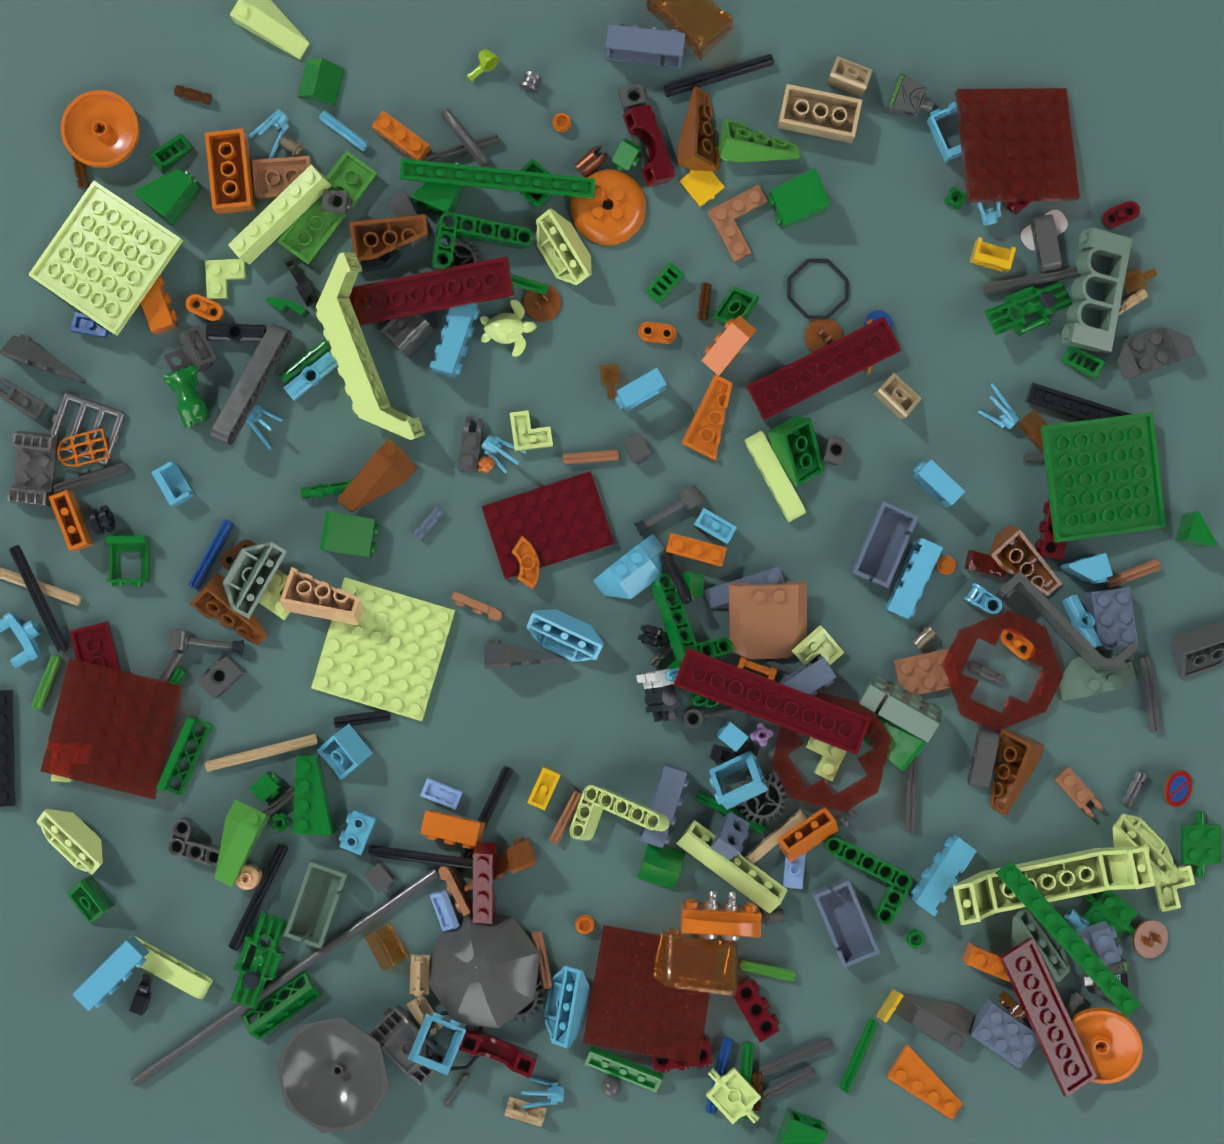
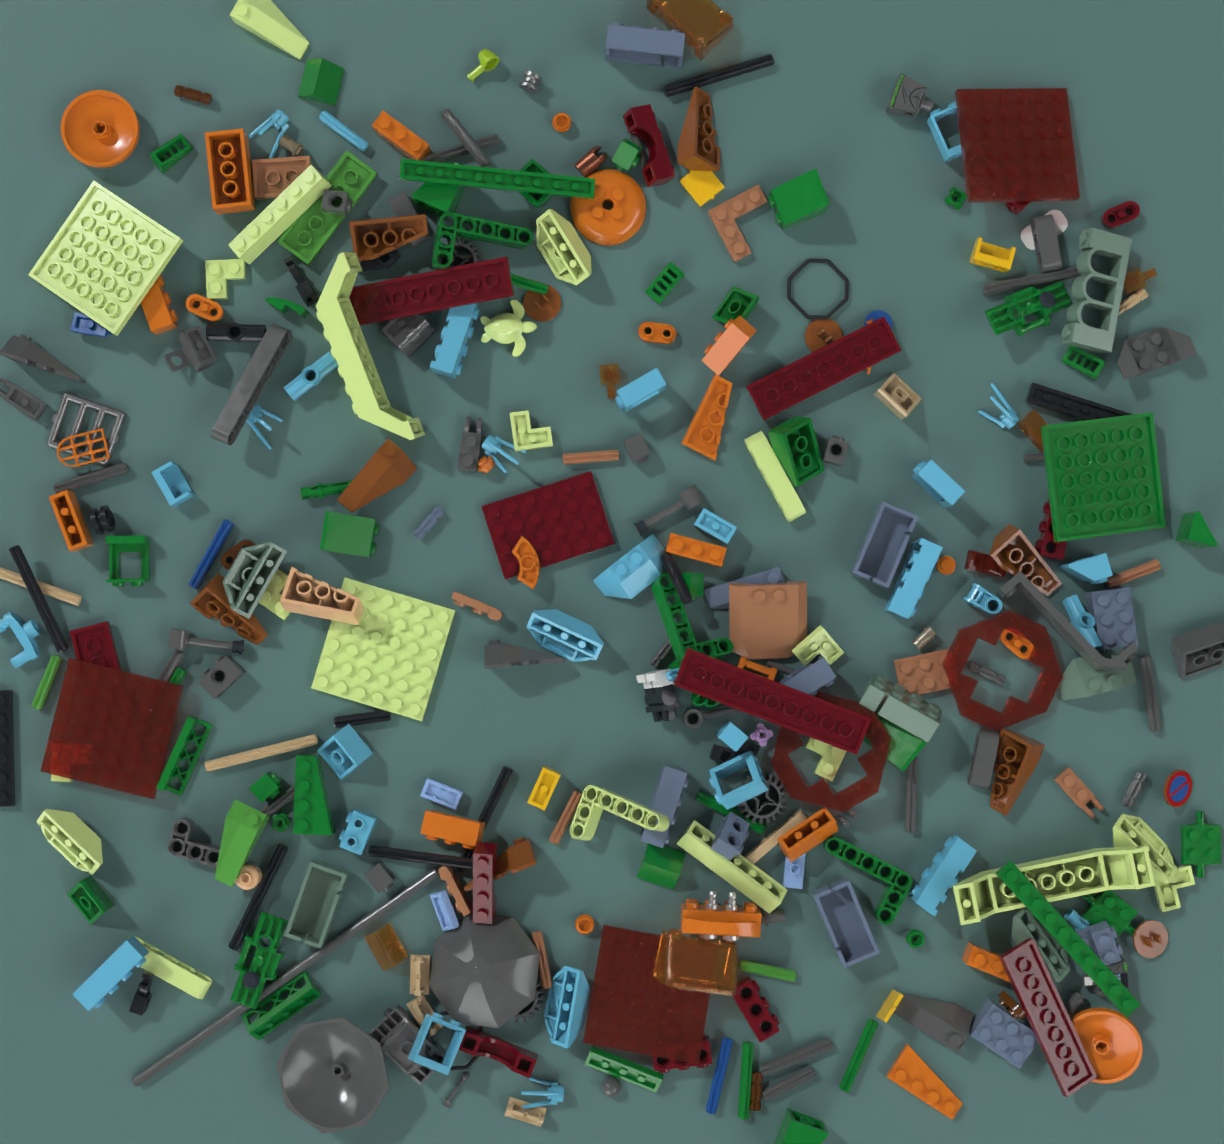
flat silver plate [7,430,58,508] -> none
reddish brown axle [72,156,89,189] -> none
green slope [134,168,202,225] -> none
green animal [163,366,211,427] -> none
green pin [279,339,331,385] -> none
dark grey brick [619,83,648,113] -> none
black wheel [637,624,667,647] -> none
reddish brown axle [697,283,712,321] -> none
yellowish green plate [706,1067,761,1124] -> none
bright green wedge [718,118,800,162] -> none
tan brick [777,84,862,144] -> none
tan slope [826,56,872,98] -> none
medium azure plant [971,181,1001,226] -> none

